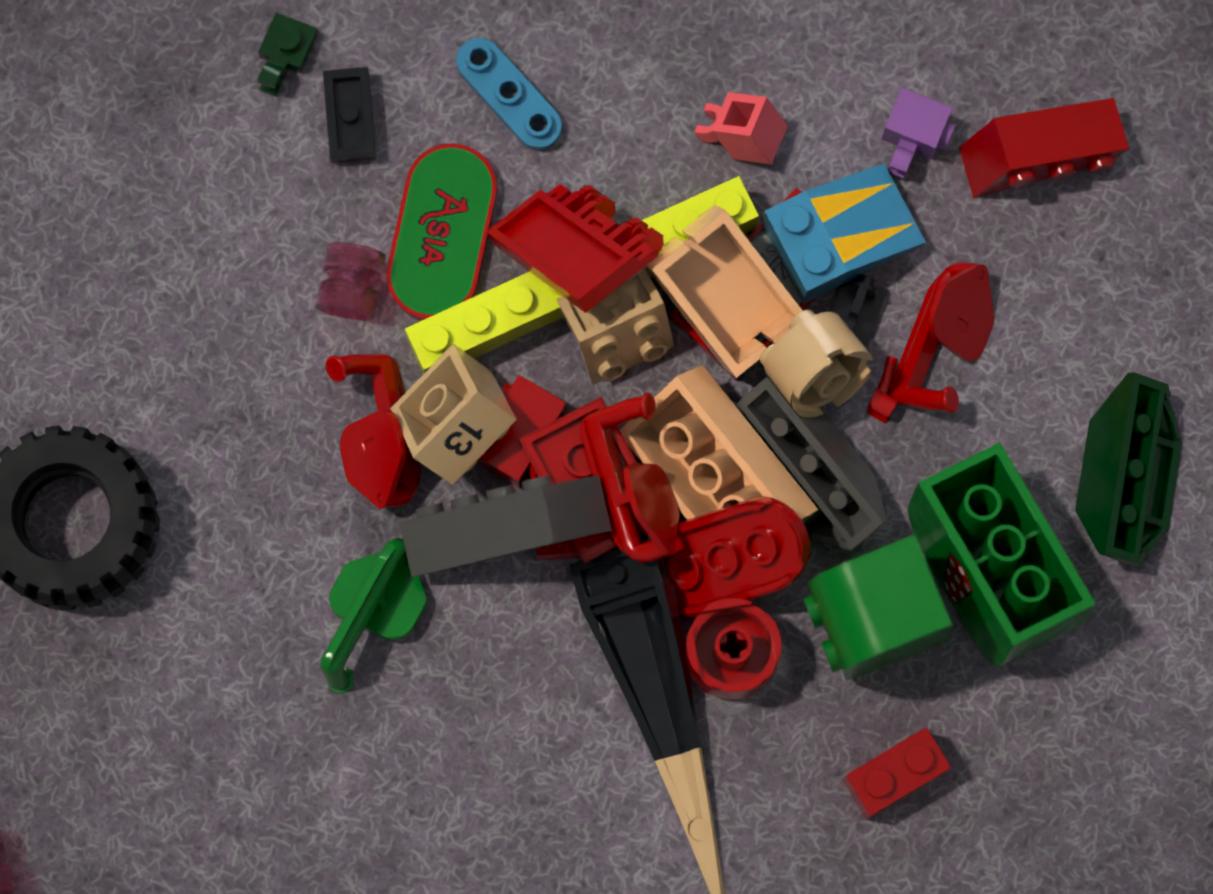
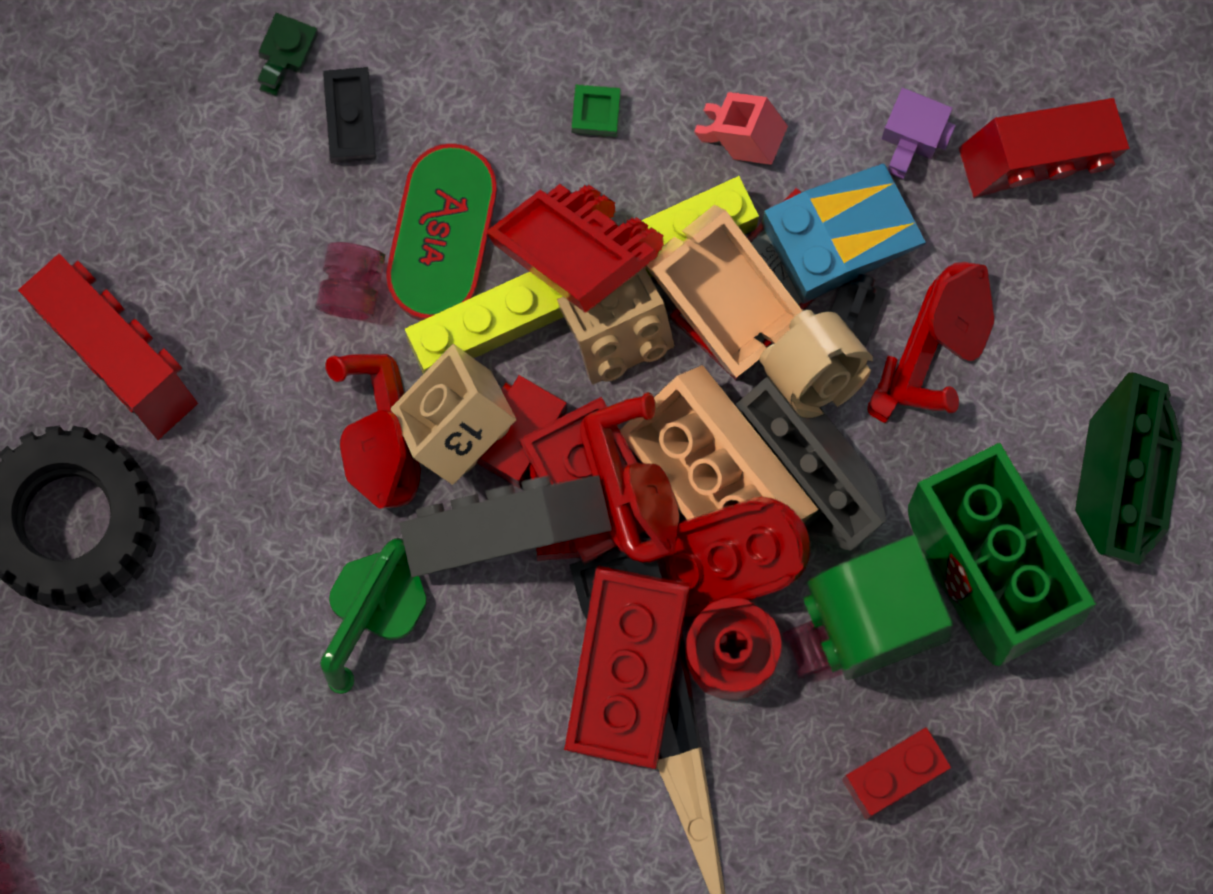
dark azure plate [456,38,561,151] -> none
none -> red wedge [18,253,199,440]
none -> red tile [564,566,691,769]
none -> green plate [572,84,621,137]
none -> clear pink bush [782,621,831,679]

